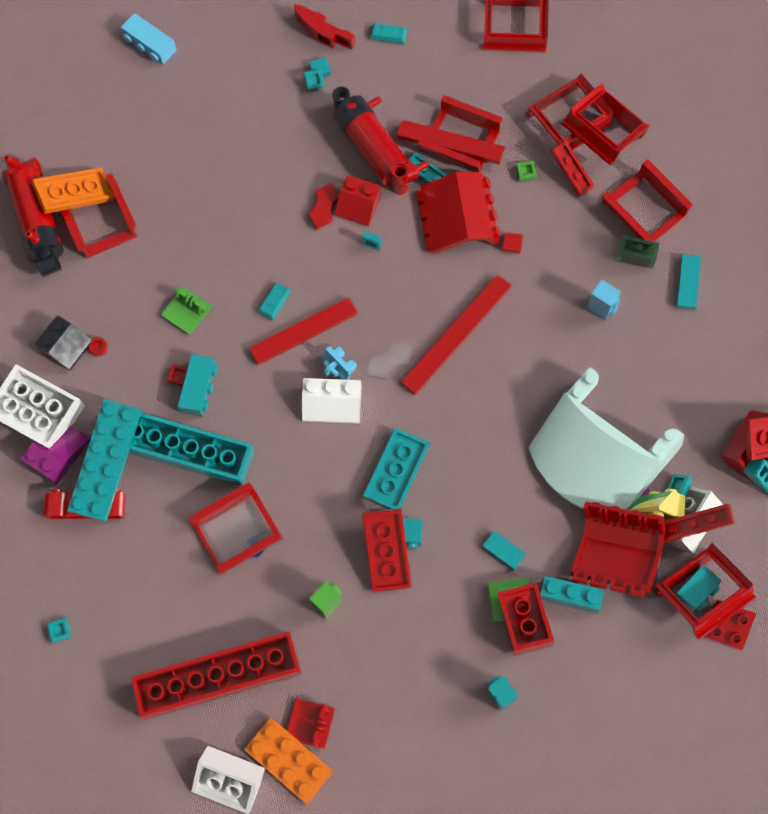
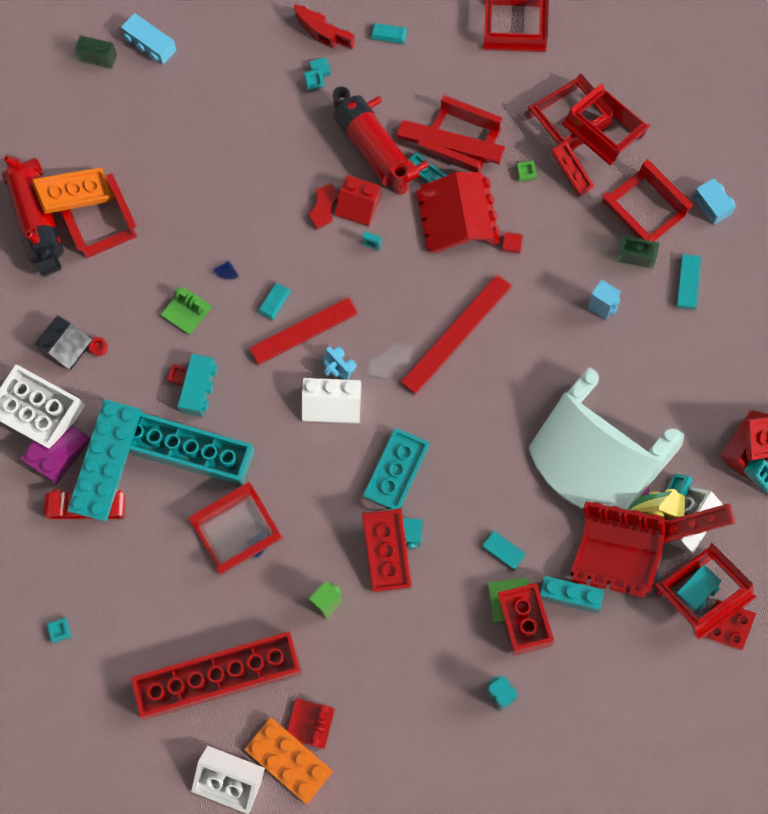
none -> clear green brick [74,35,117,69]
none -> clear blue tile [213,261,239,280]
none -> medium azure brick [693,178,736,225]

